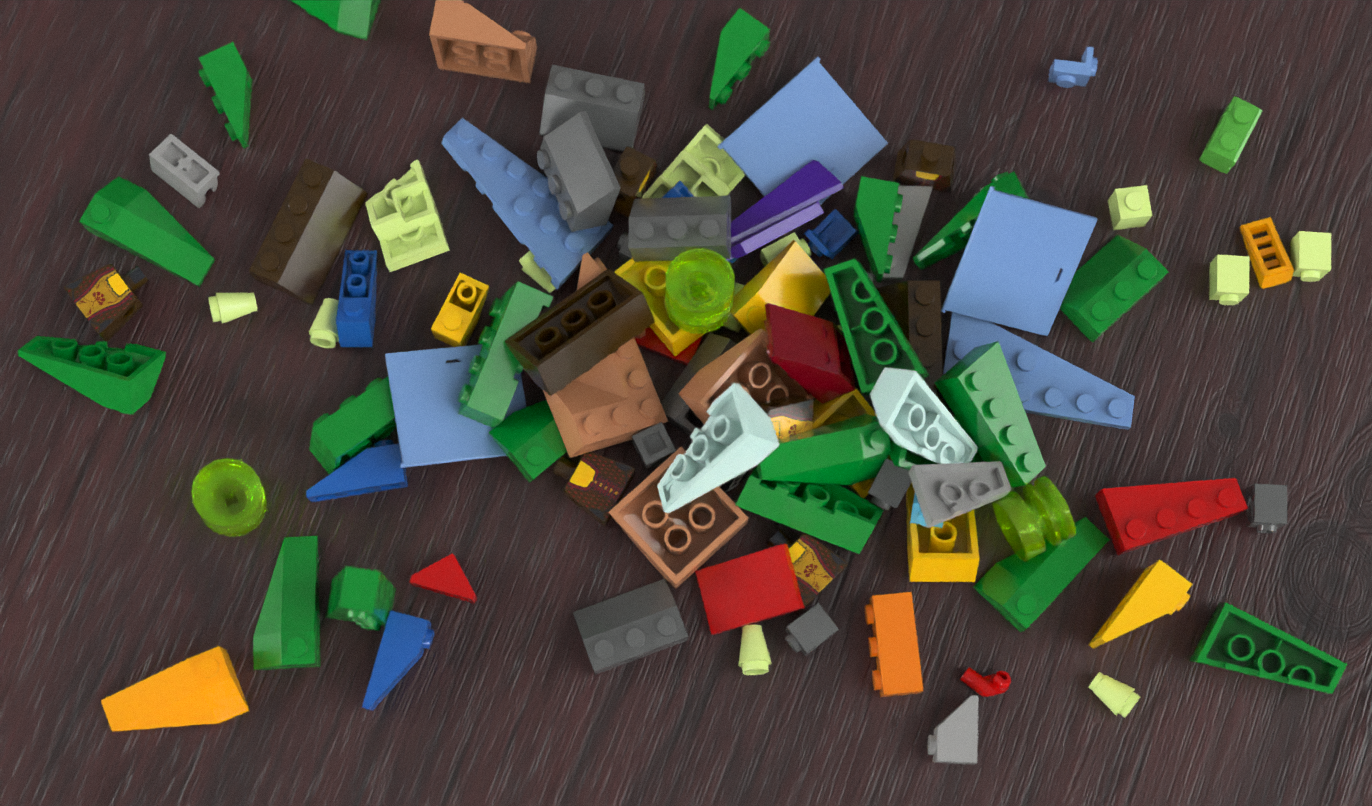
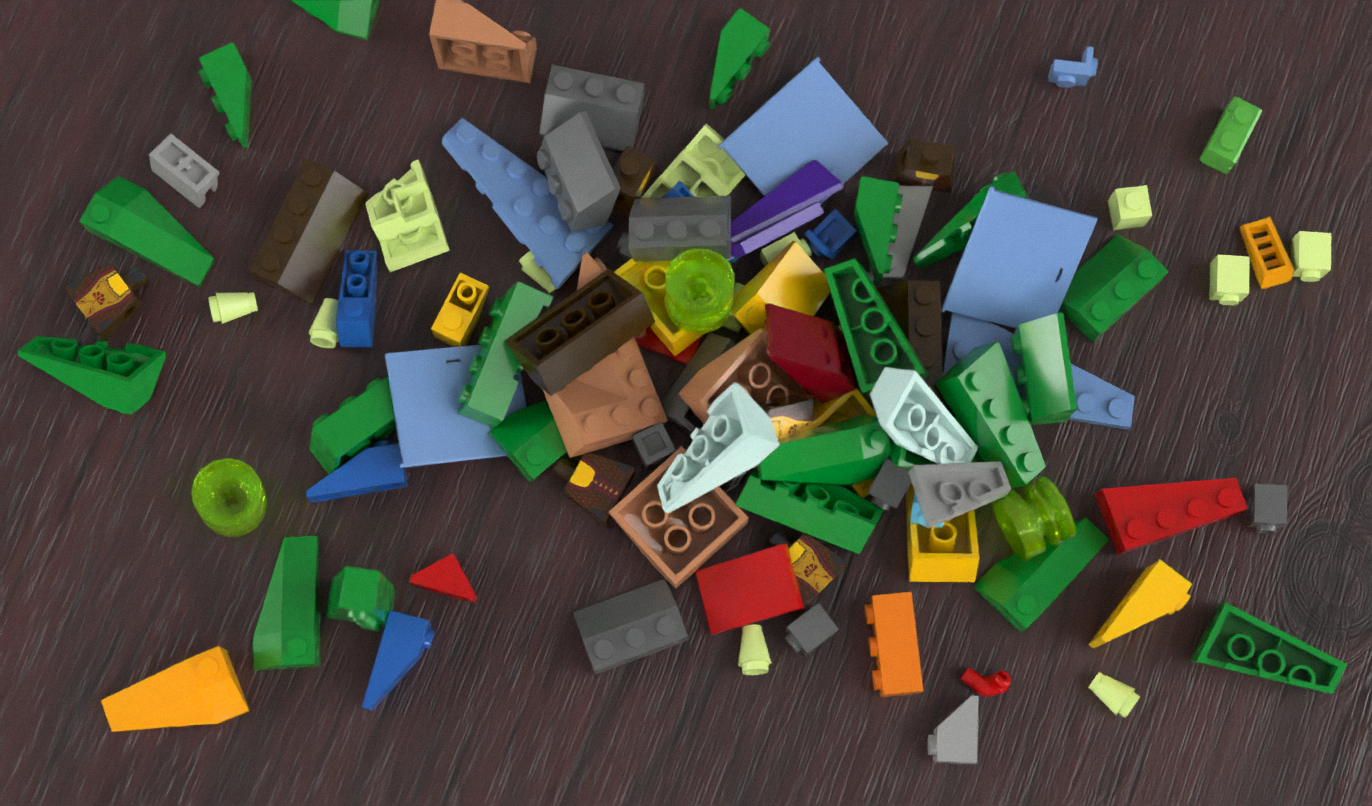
none -> green slope [1010,313,1077,426]

